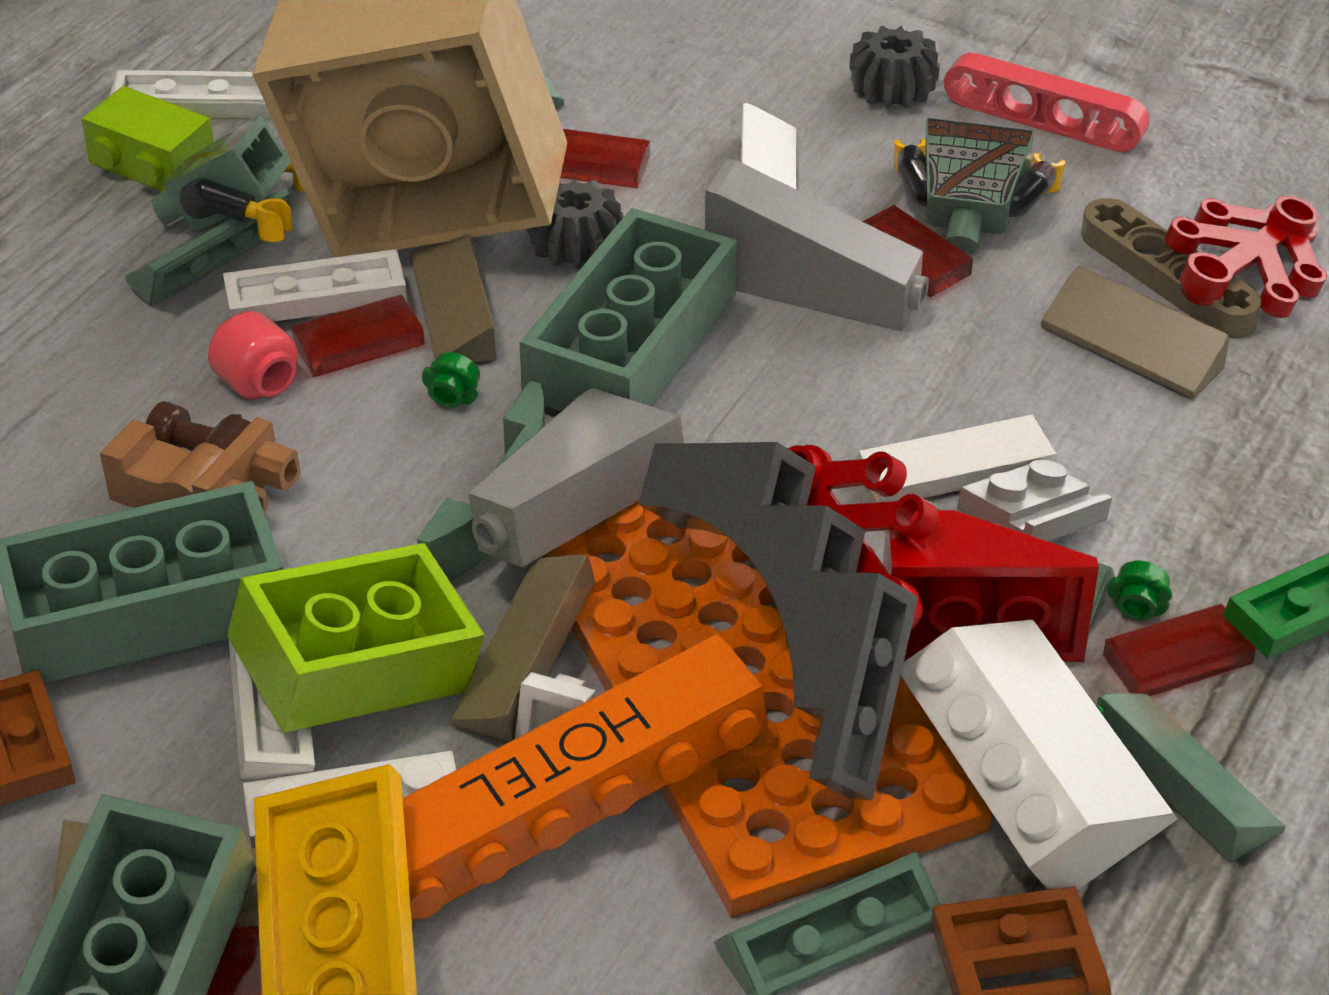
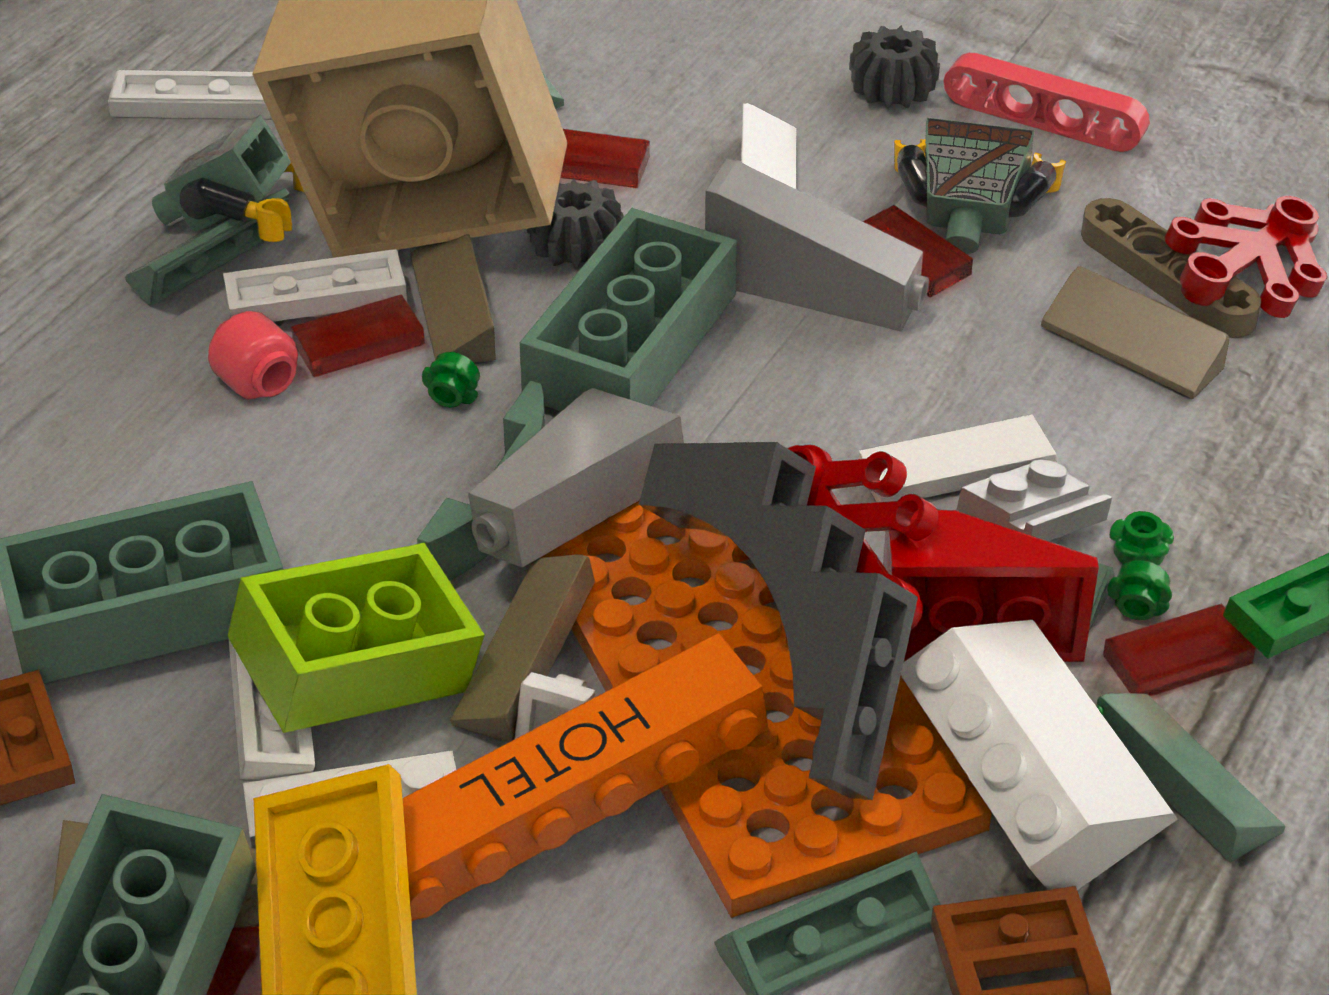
lime brick [81,86,214,192] -> none
medium nougat hips [100,401,301,514] -> none
none -> green plate [1109,511,1174,566]

